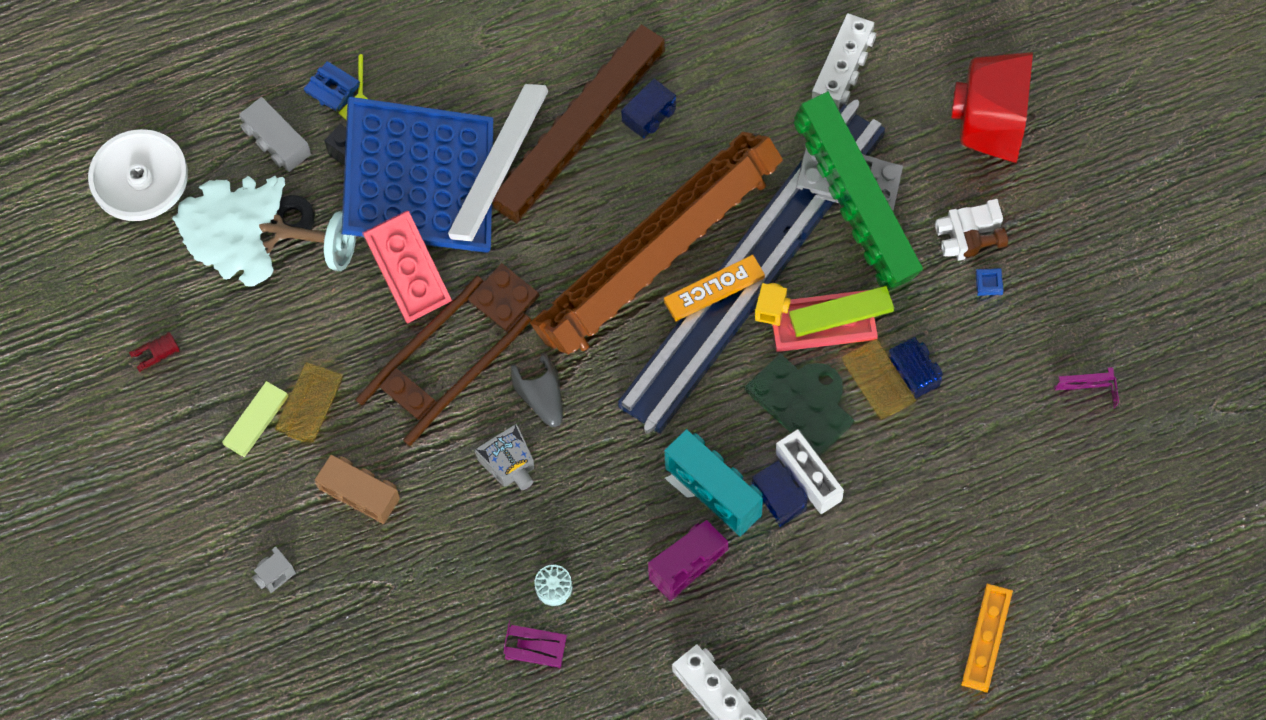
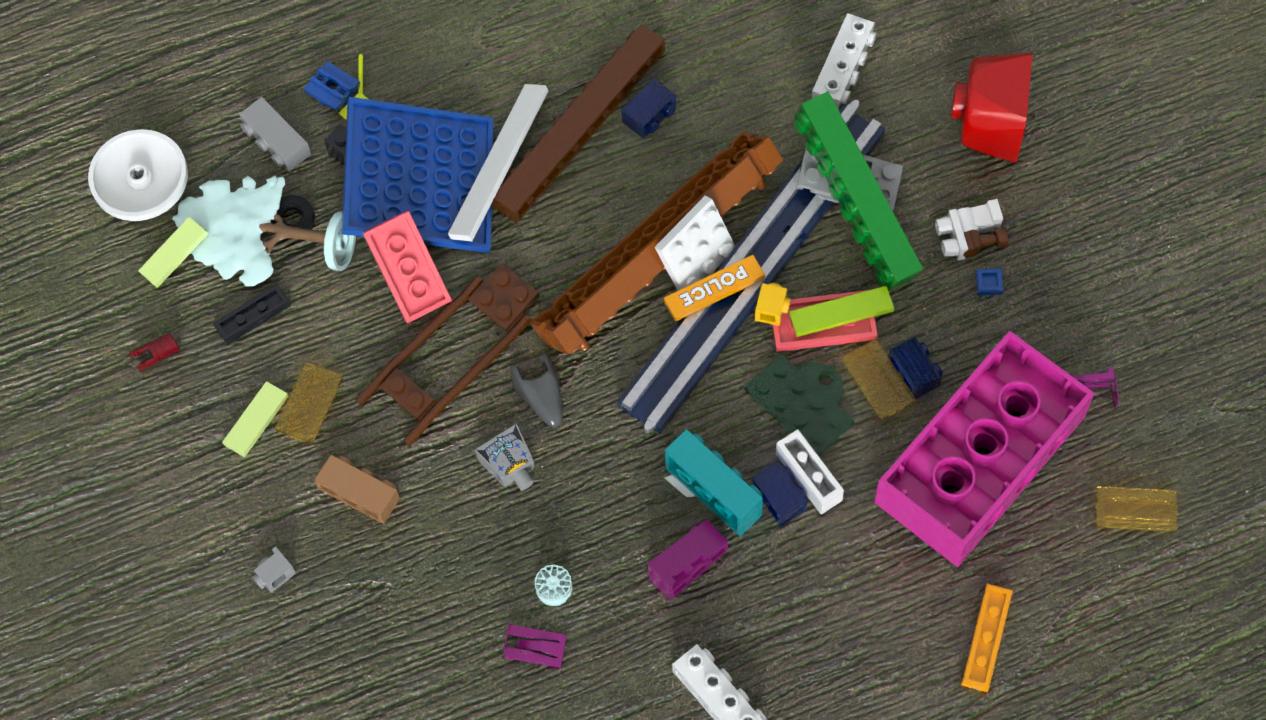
none -> yellowish green tile [138,217,208,288]
none -> black tile [213,284,291,345]
none -> white plate [655,196,736,291]
none -> dark pink brick [875,331,1095,567]
none -> clear yellow piece [1095,486,1178,532]

